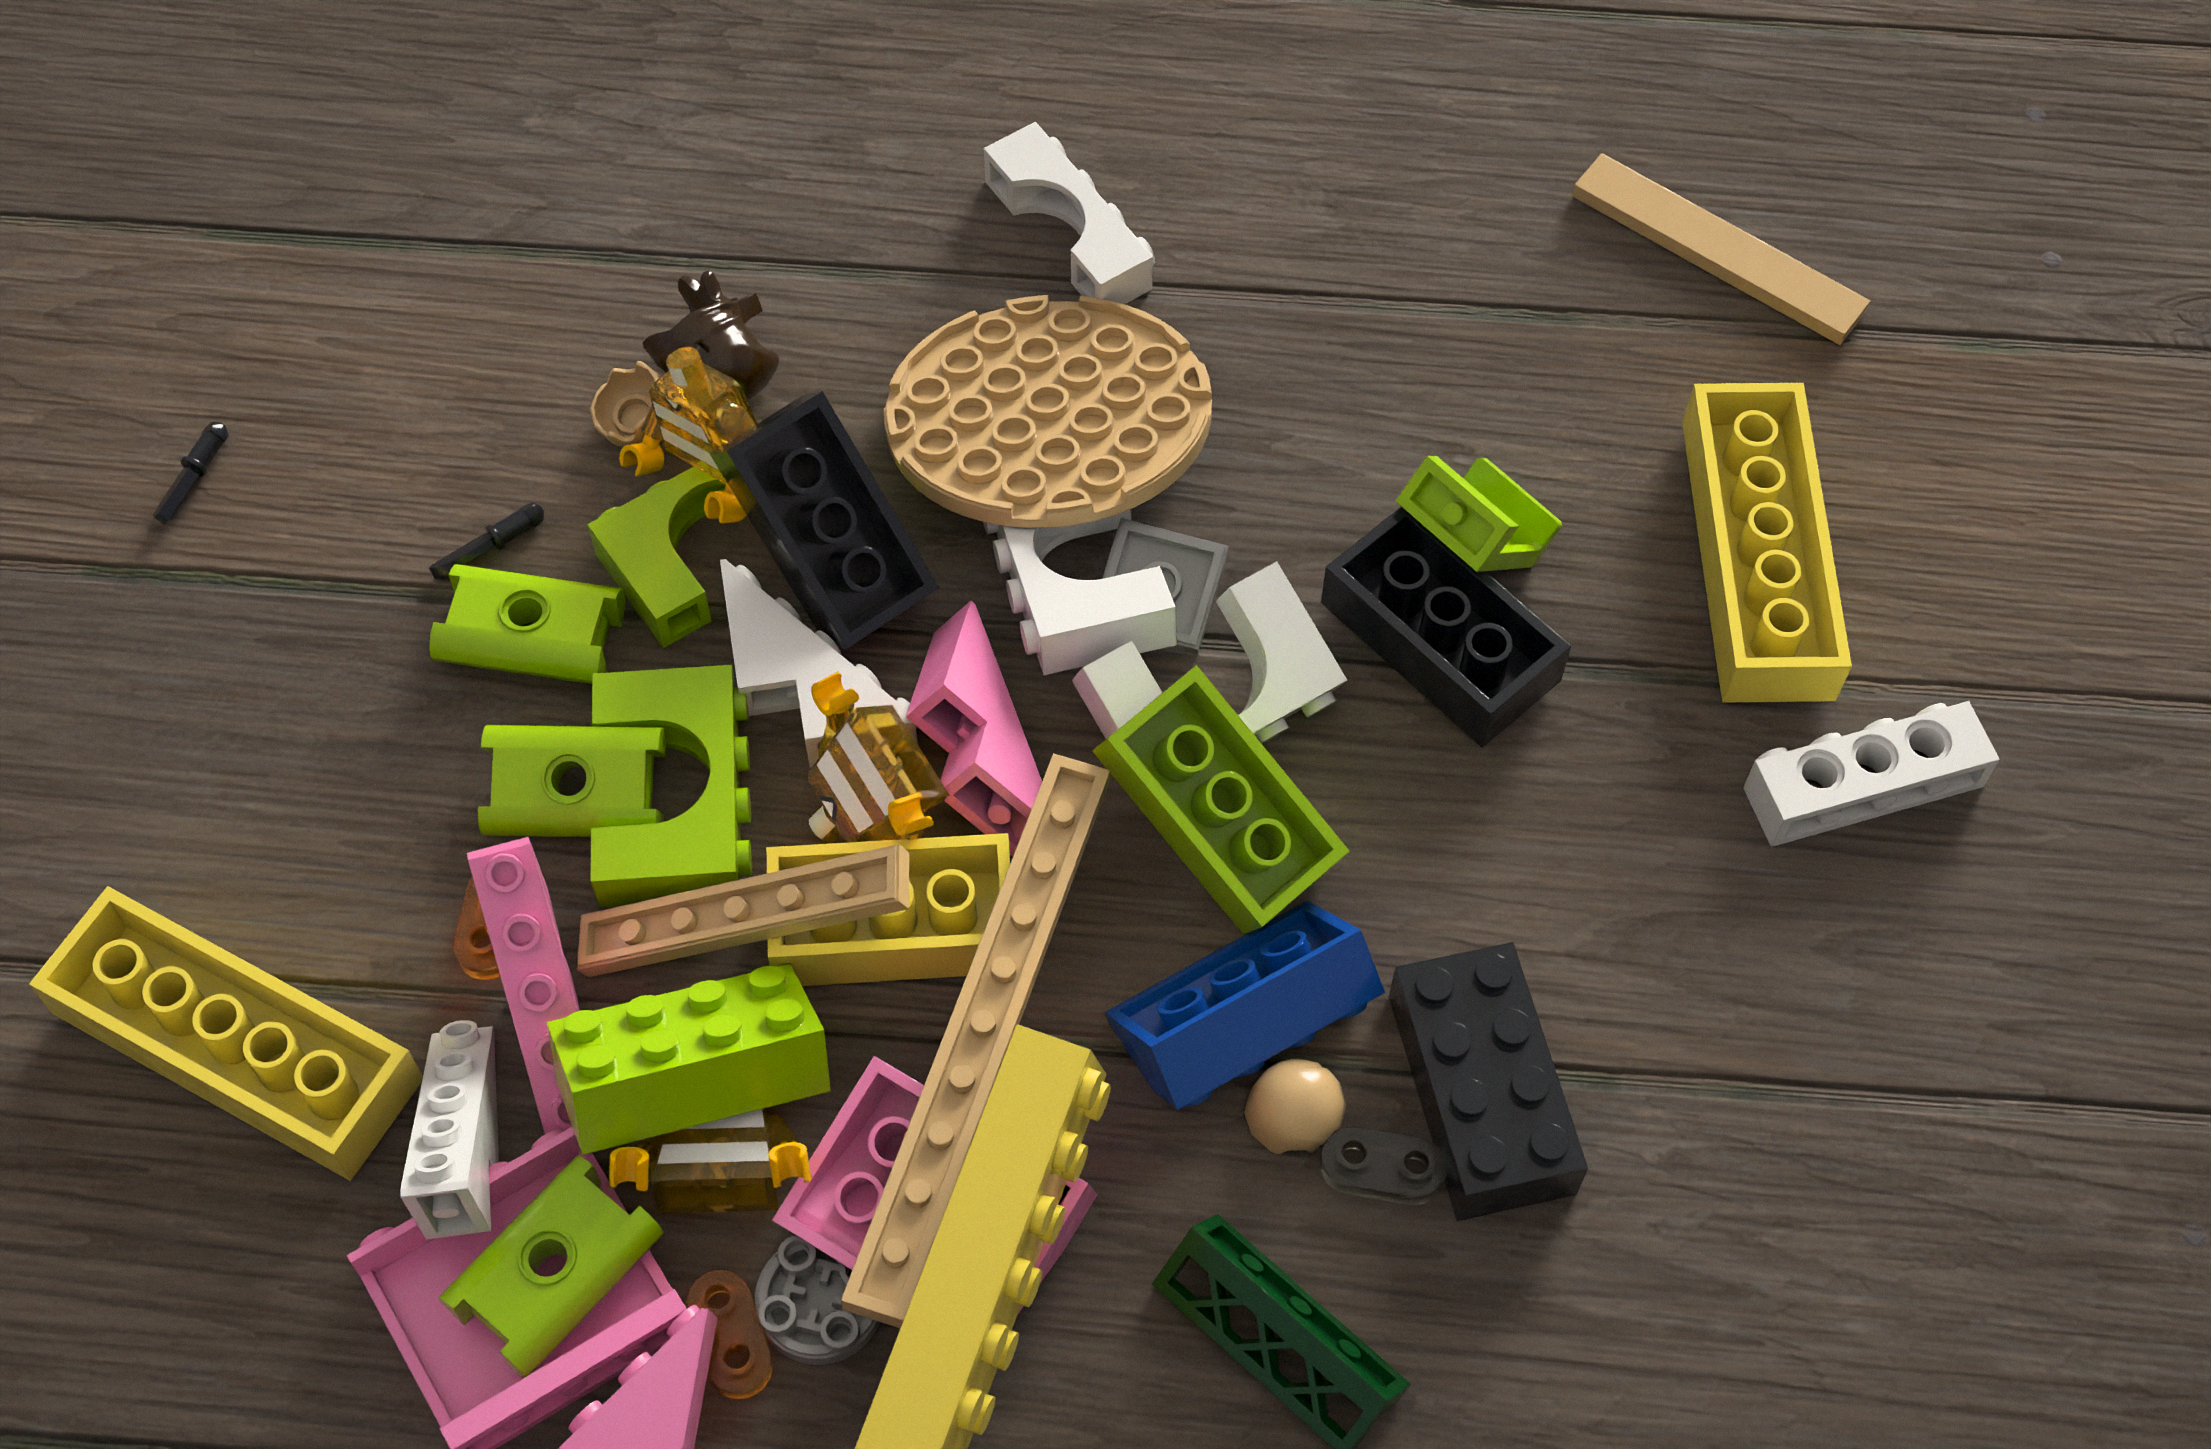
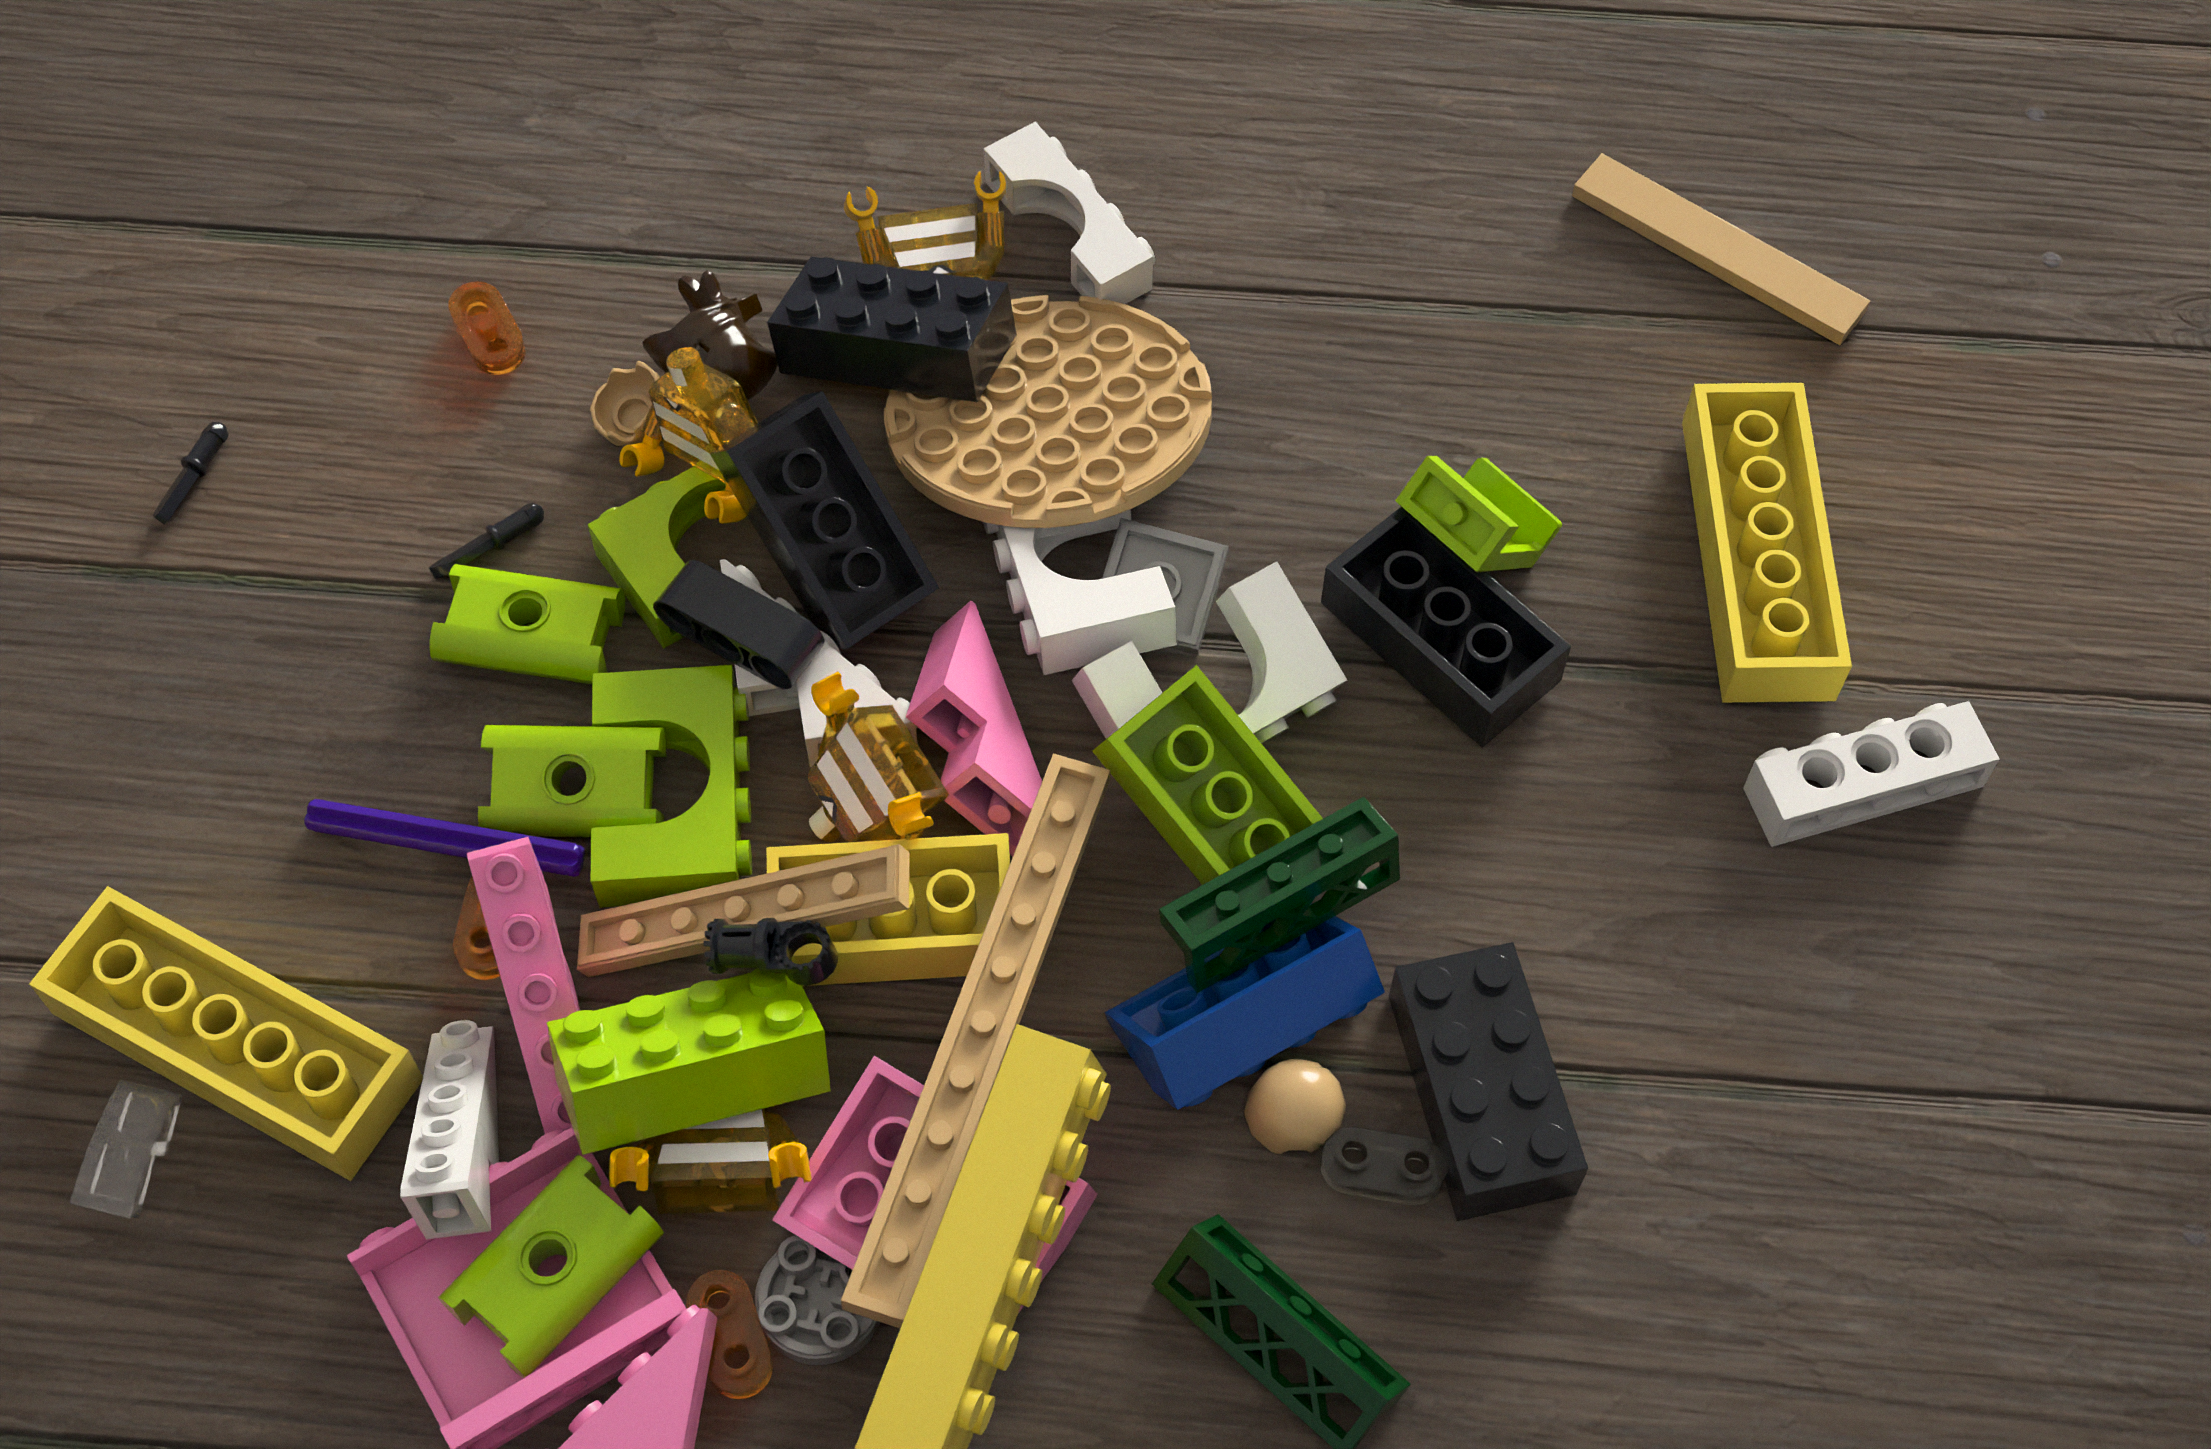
none -> clear slope [70,1080,183,1218]
none -> dark purple axle [304,799,585,877]
none -> clear orange plate [448,281,526,375]
none -> black beam [653,560,825,689]
none -> black connector [704,918,838,986]
none -> black brick [767,257,1017,402]
none -> torso [844,171,1006,280]
none -> dark green fence [1159,796,1400,993]

